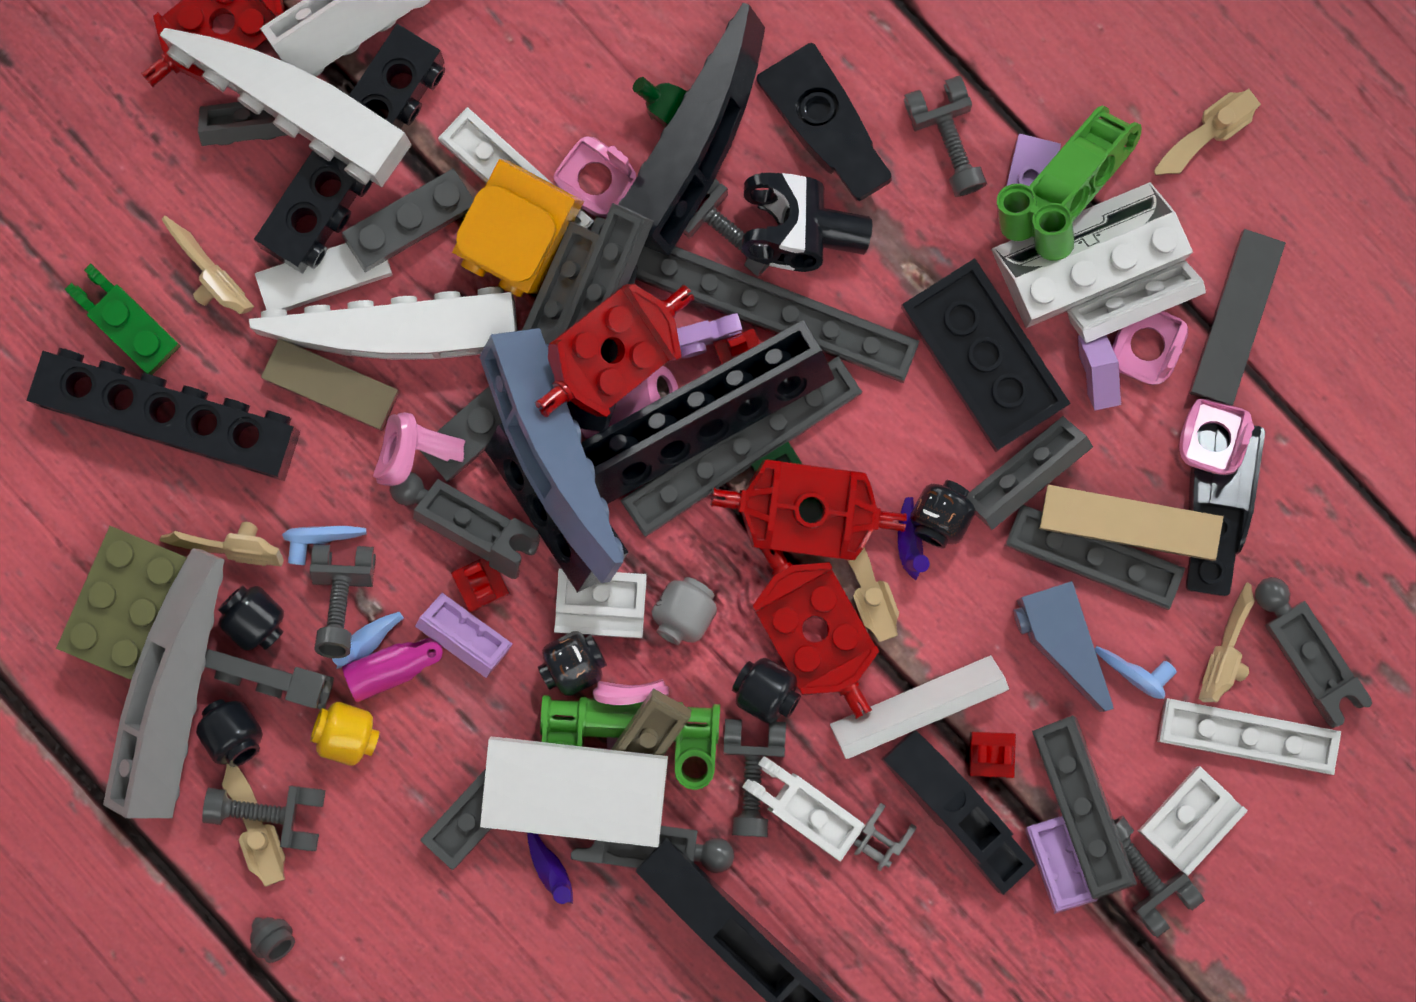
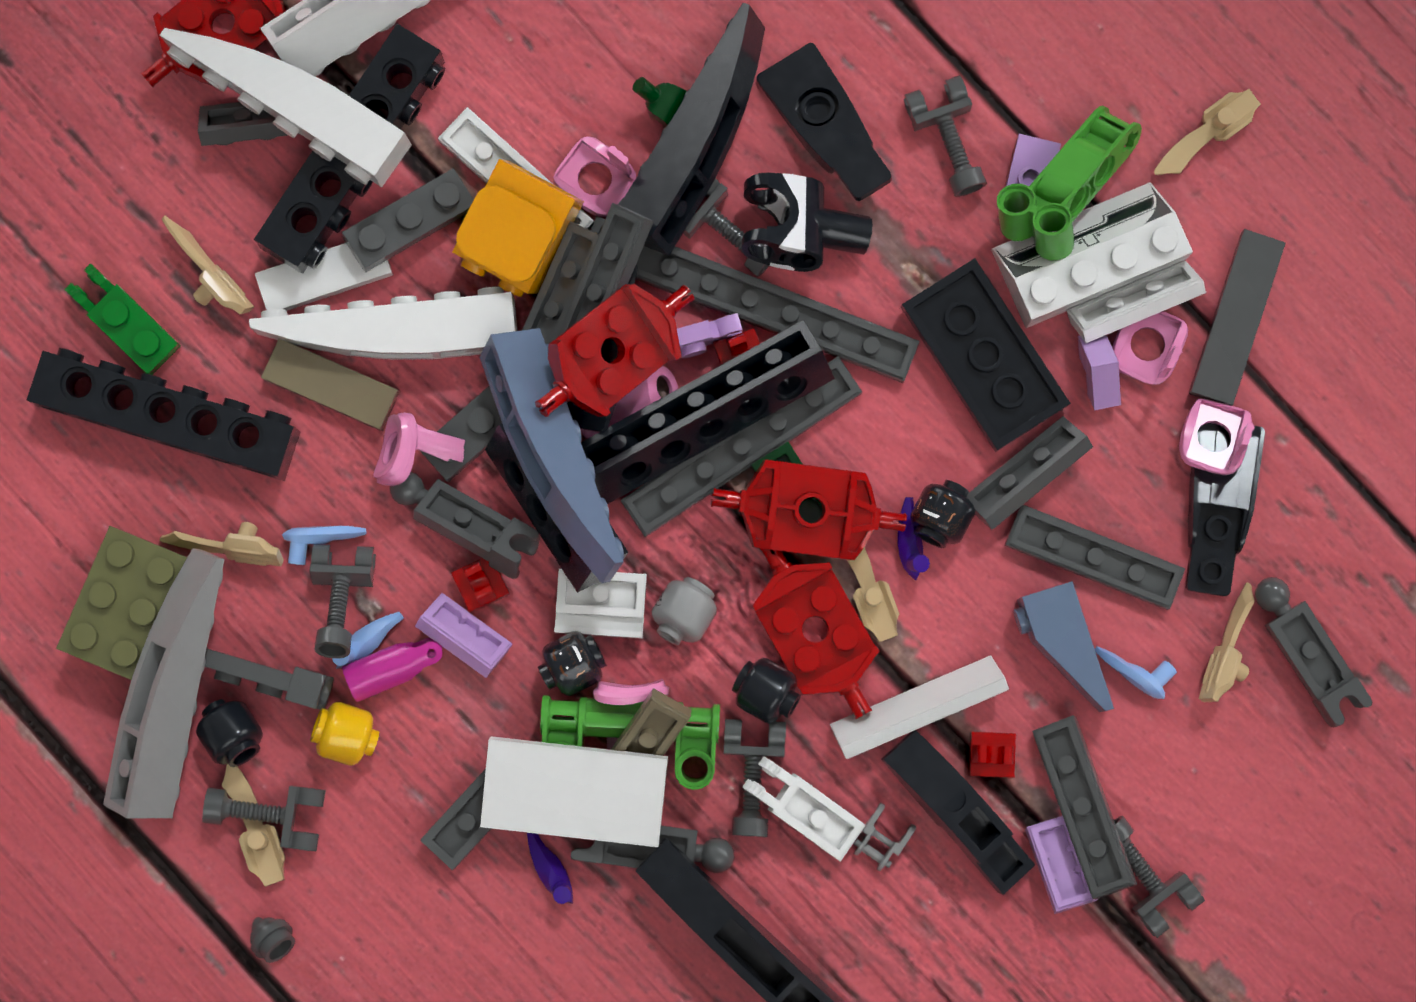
black head [218,585,284,651] -> none
tan tile [1039,485,1223,561] -> none
white plate [1138,766,1248,876] -> none
white tile [1157,698,1341,775] -> none

